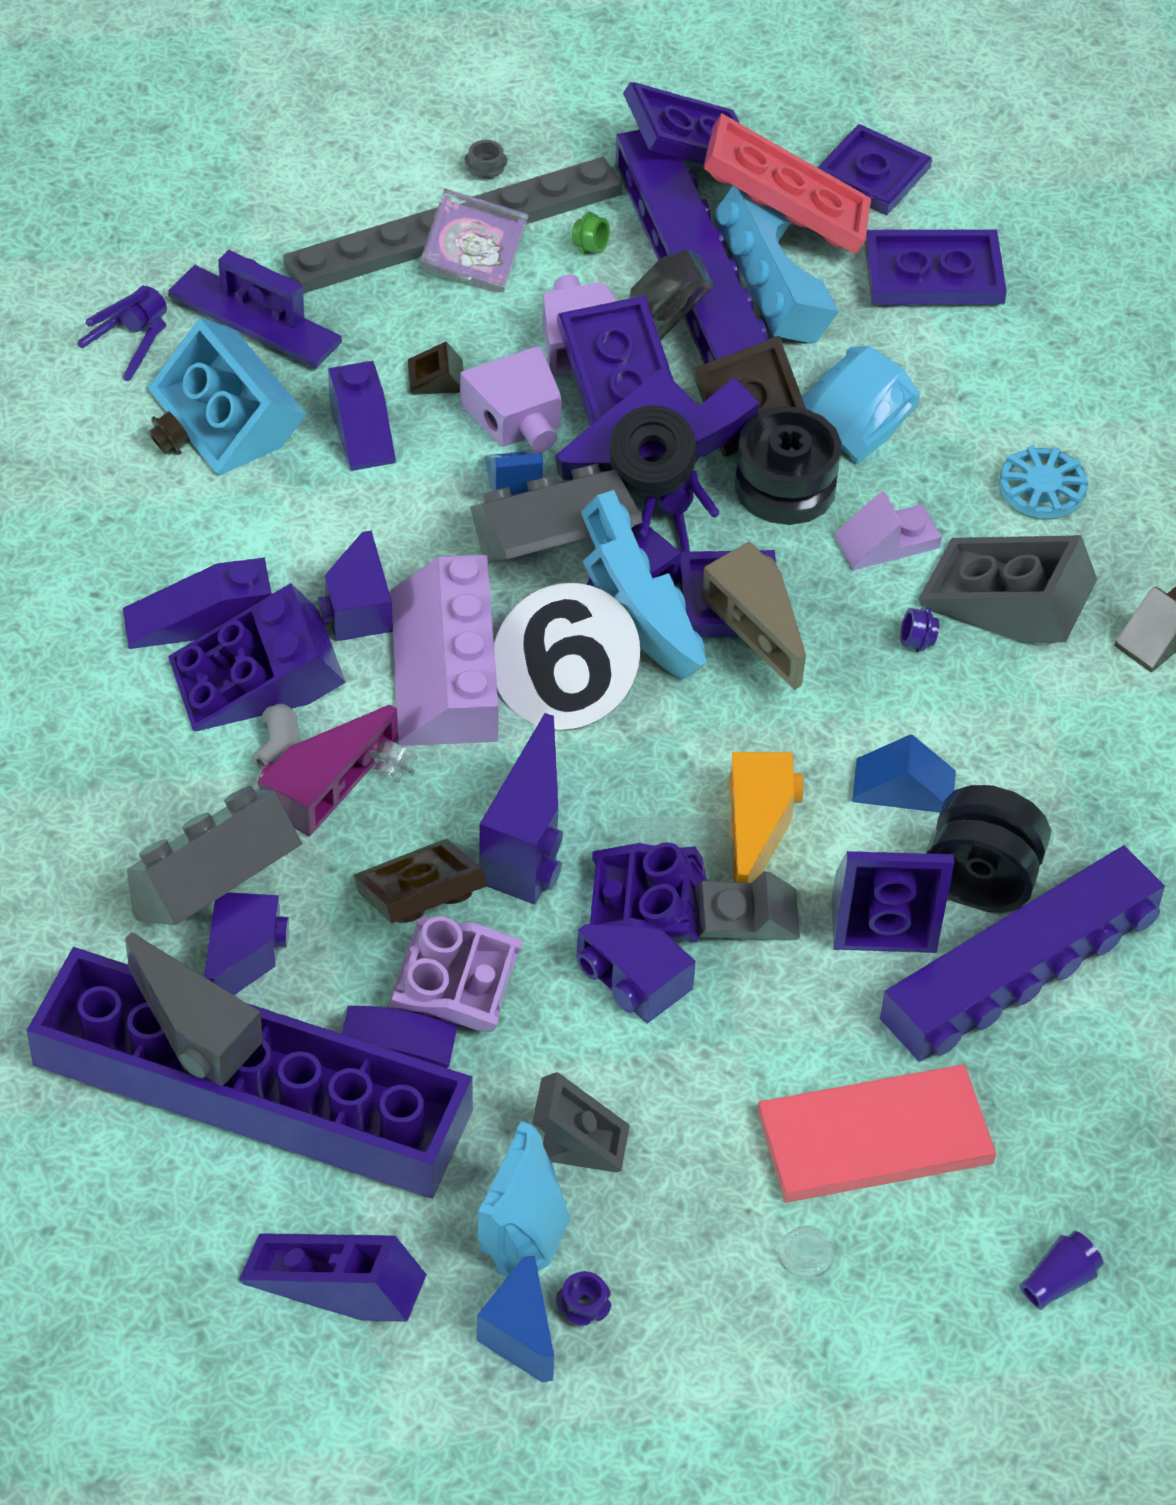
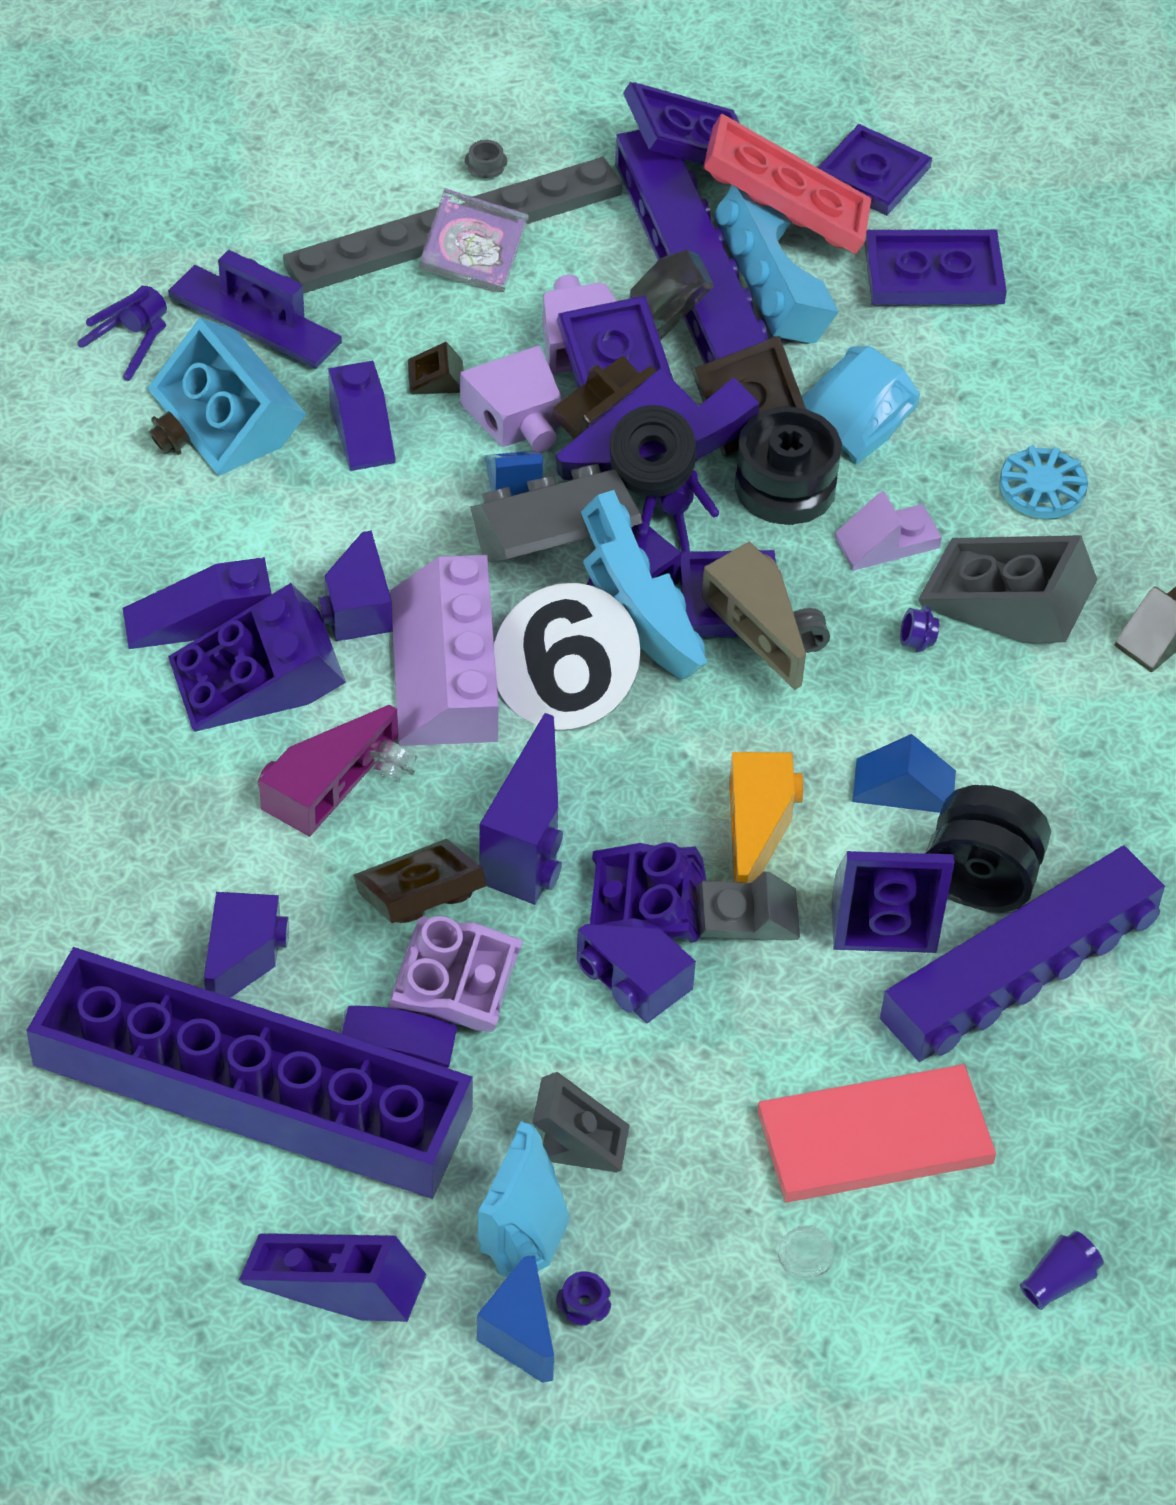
dark grey slope [125,932,263,1087] -> none
dark grey slope [127,786,303,925] -> none
light grey arm [252,704,300,770] -> none
bright green plate [572,212,610,255] -> none
none -> dark brown panel [552,356,657,439]
none -> dark grey bush [793,608,830,653]

